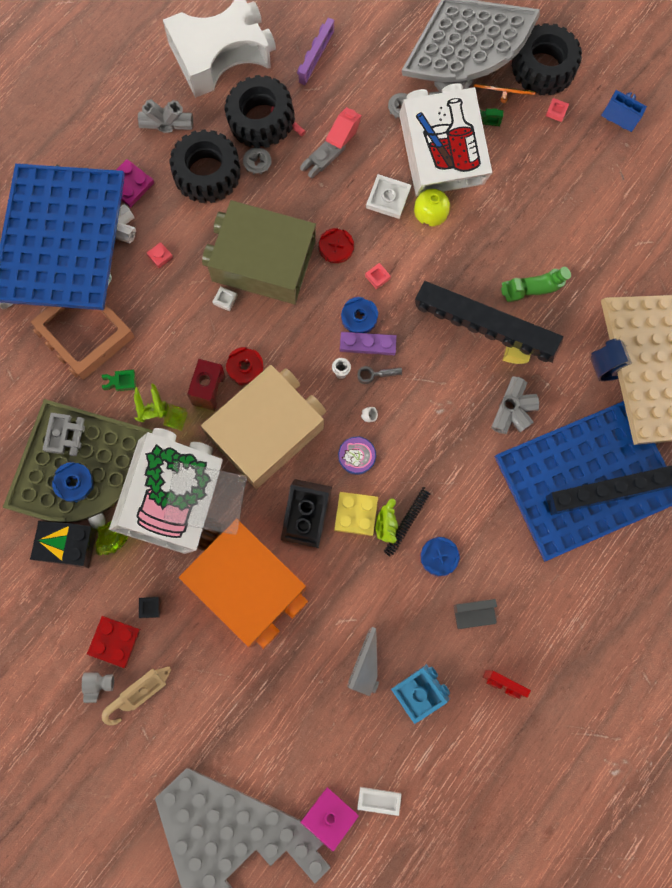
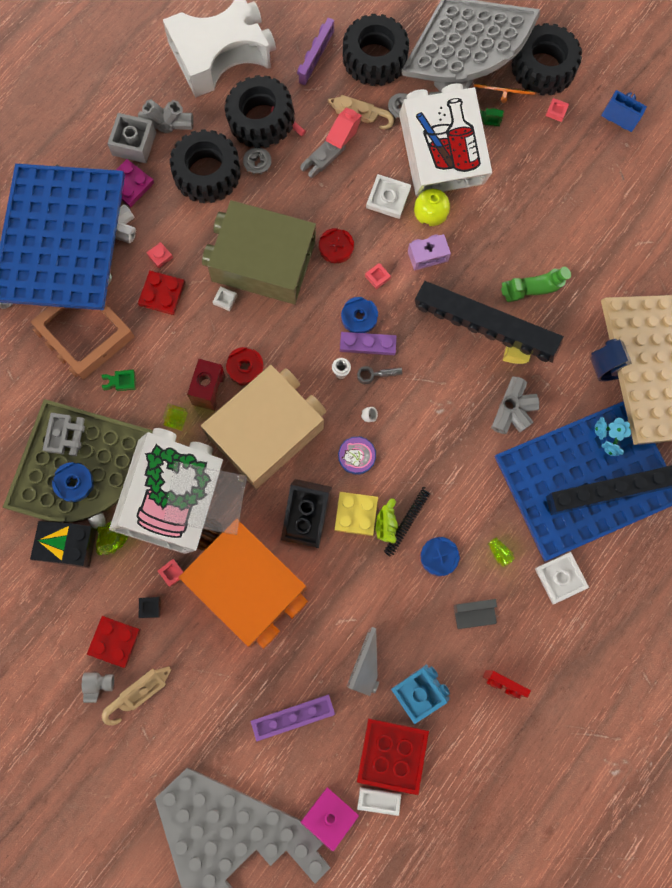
lime piece [134,384,166,422] -> none
none -> light grey brick [107,113,156,163]
none -> red plate [138,270,185,315]
none -> coral plate [158,559,184,587]
none -> medium lavender plate [251,694,335,742]
none -> tan plate [328,95,394,130]
none -> black tyre [342,14,409,86]
none -> red plate [356,718,429,795]
none -> lavender brick [408,234,451,271]
none -> clear neon green cone [488,537,515,568]
none -> white plate [535,552,589,604]
none -> medium azure plant [595,417,631,456]

